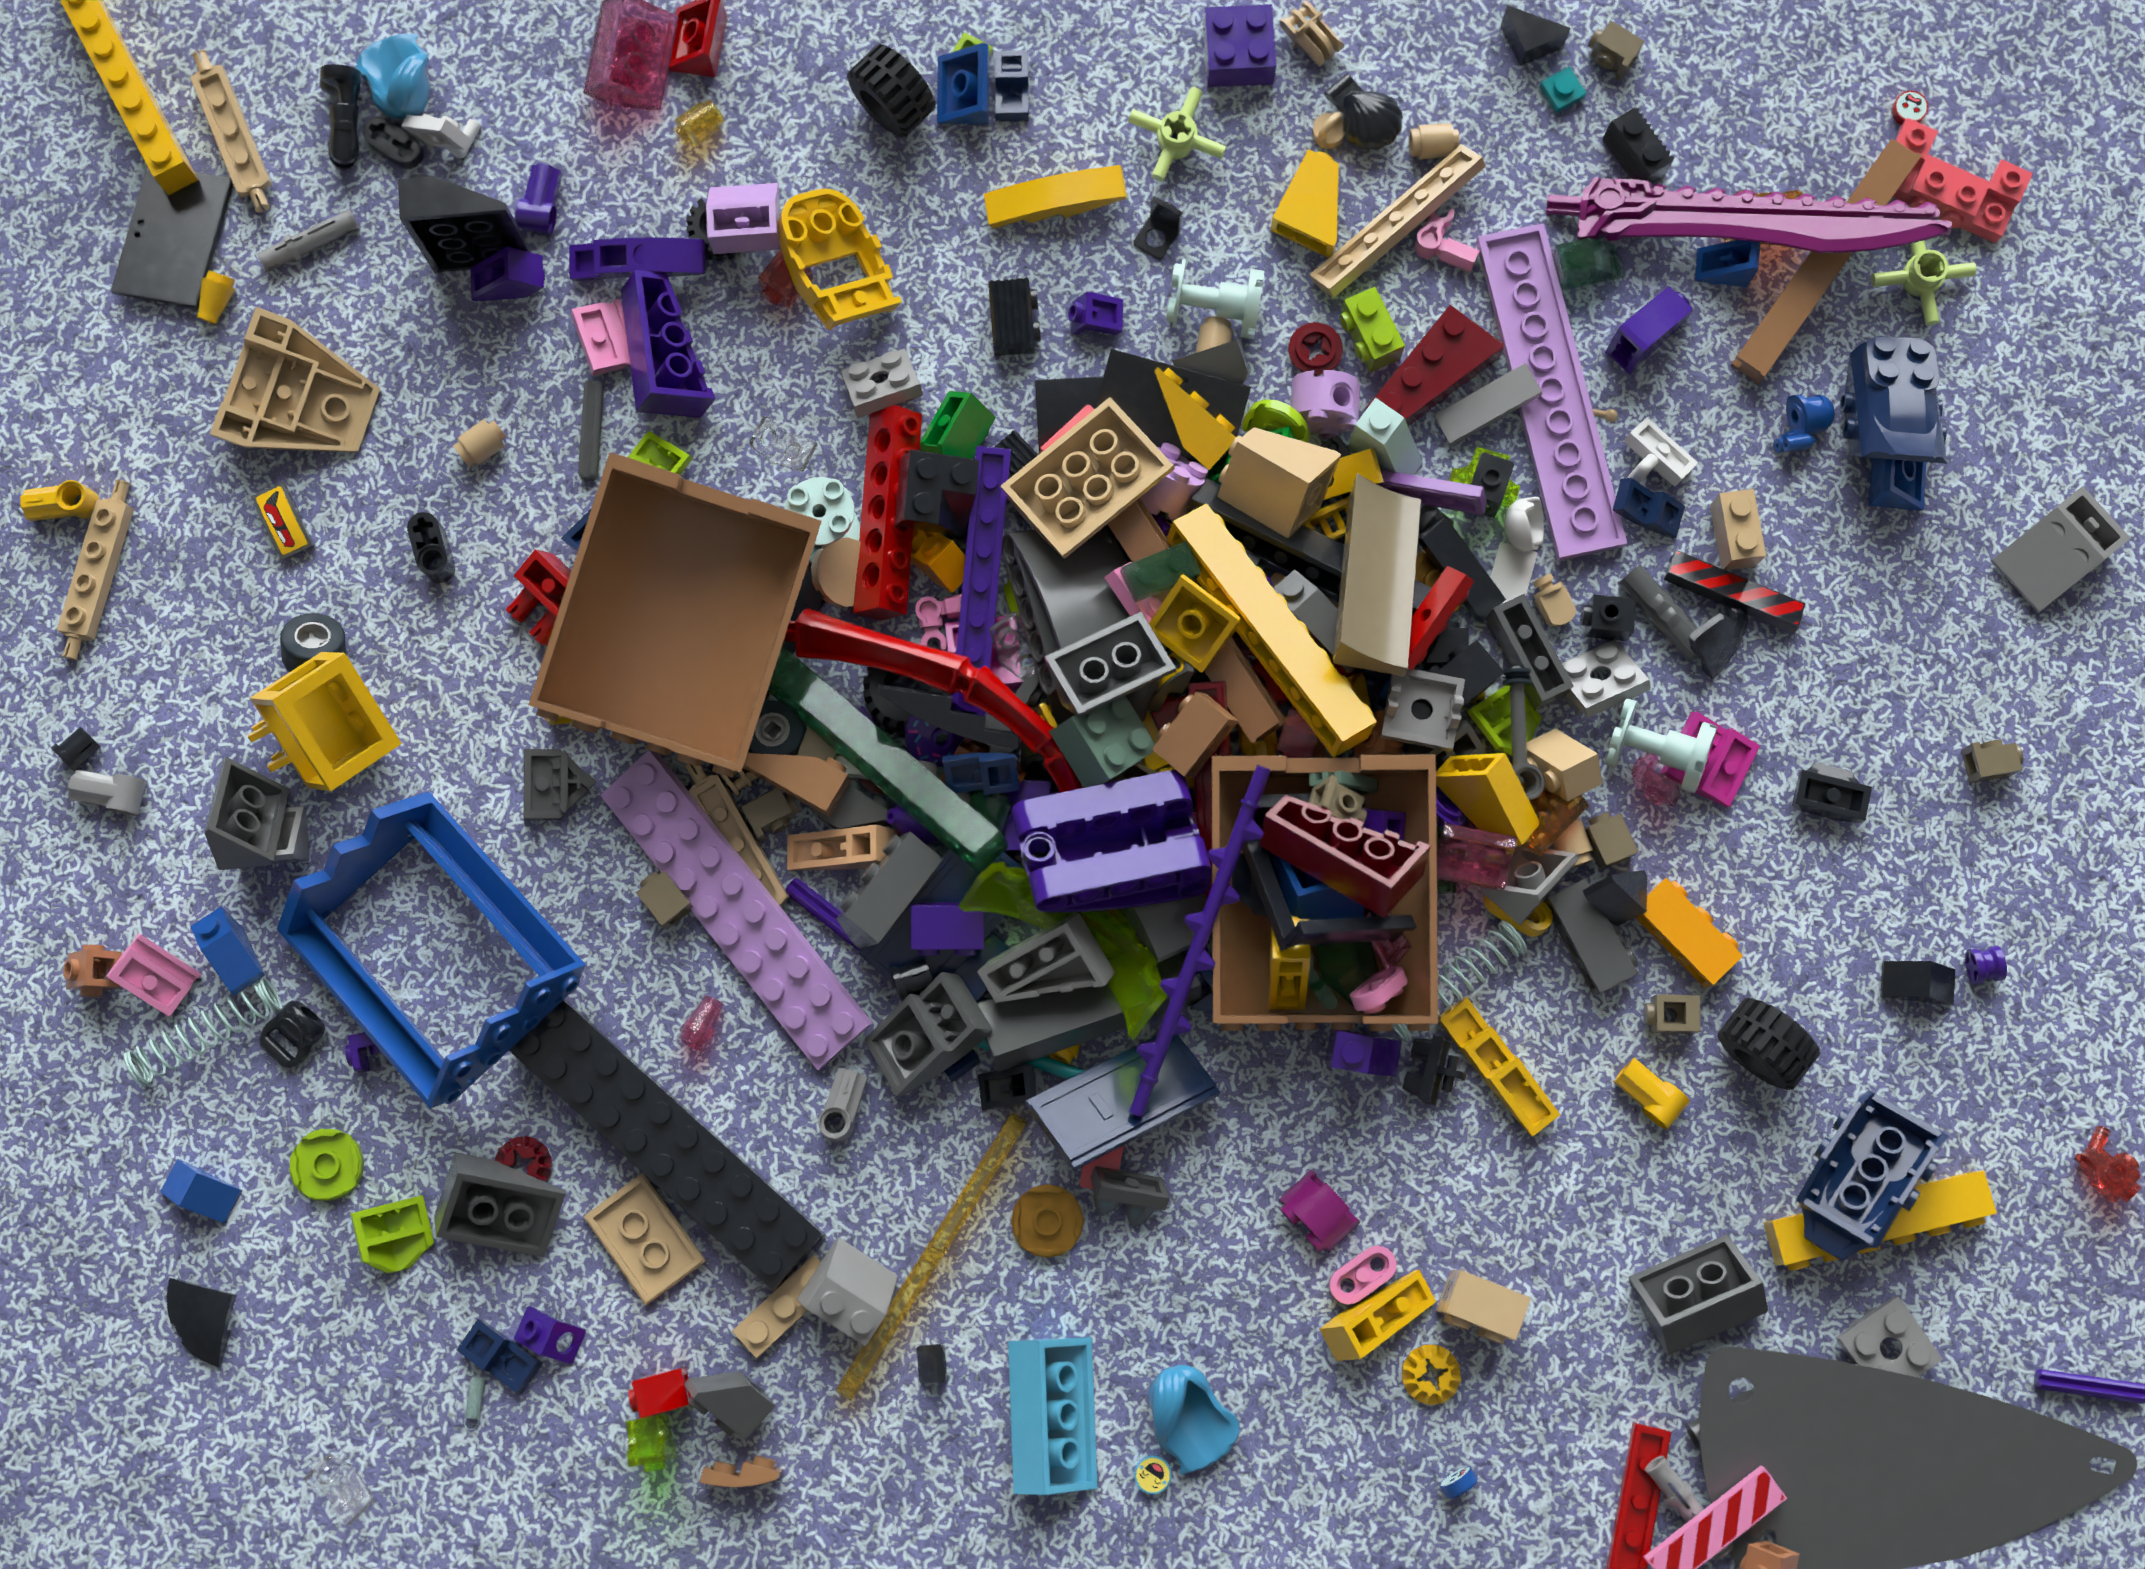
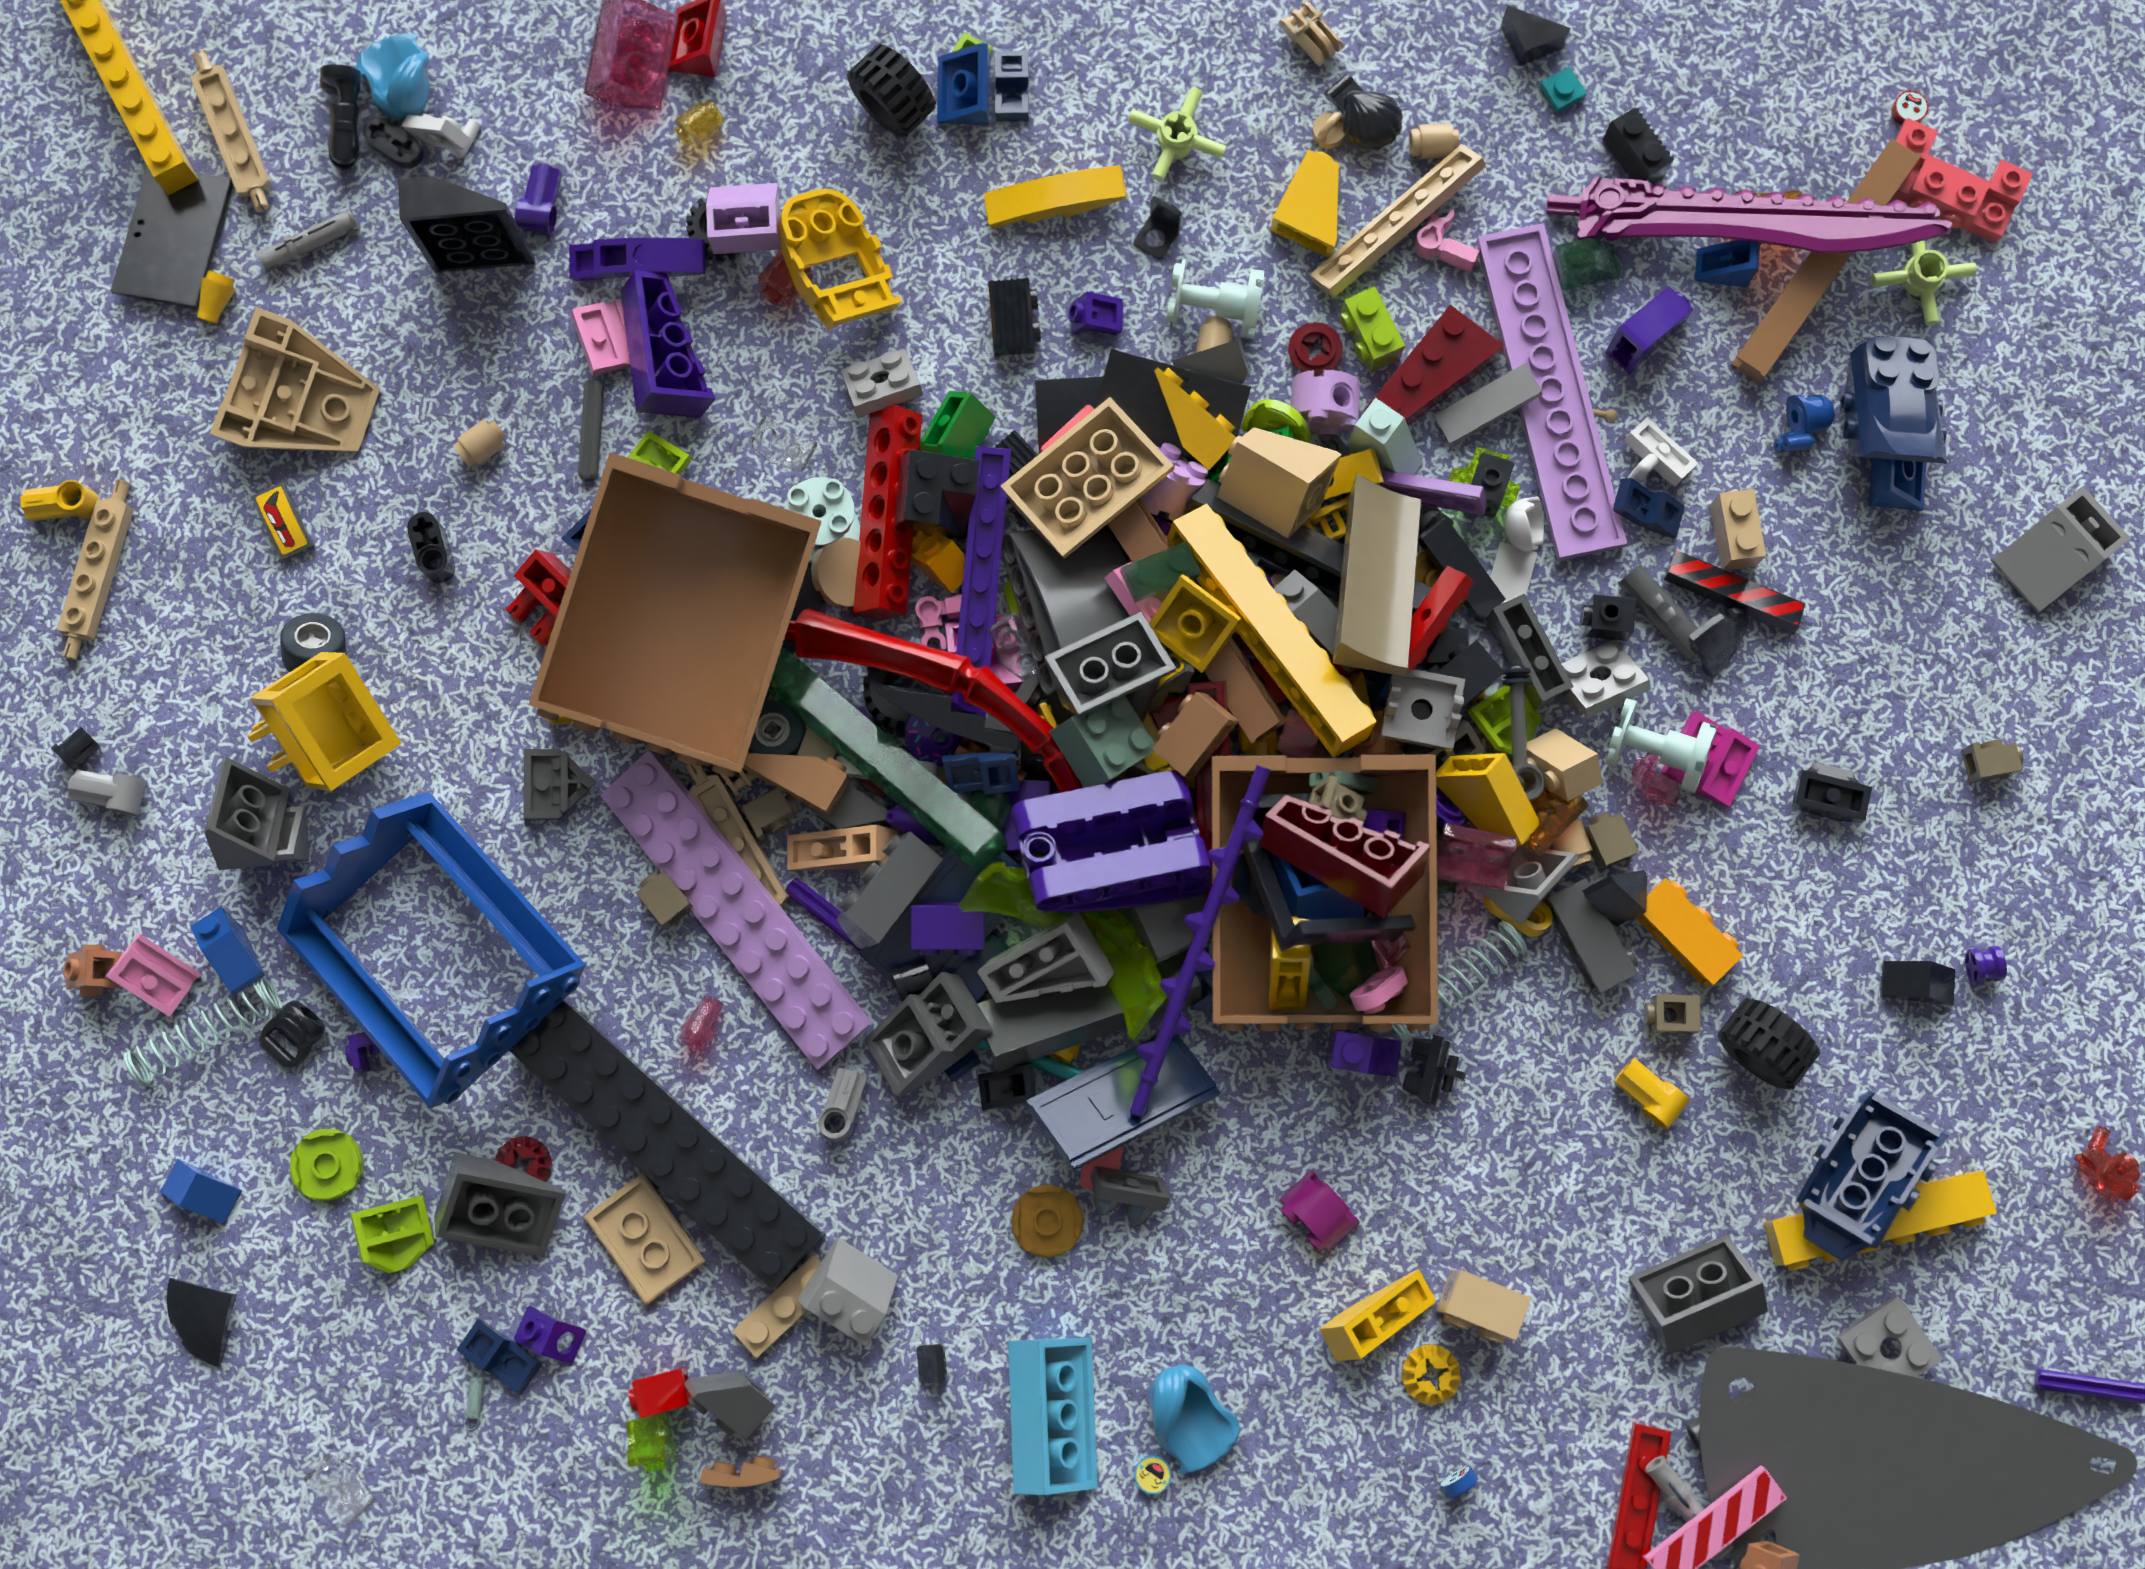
dark purple slope [470,246,545,302] -> none
clear yellow beam [835,1112,1027,1401] -> none
dark purple brick [1203,4,1276,88] -> none
bright pink plate [1329,1246,1397,1304] -> none
yellow slope [1438,997,1561,1137] -> none
tan arm [1532,573,1576,627] -> none
dark tan brick [1587,20,1645,82] -> none

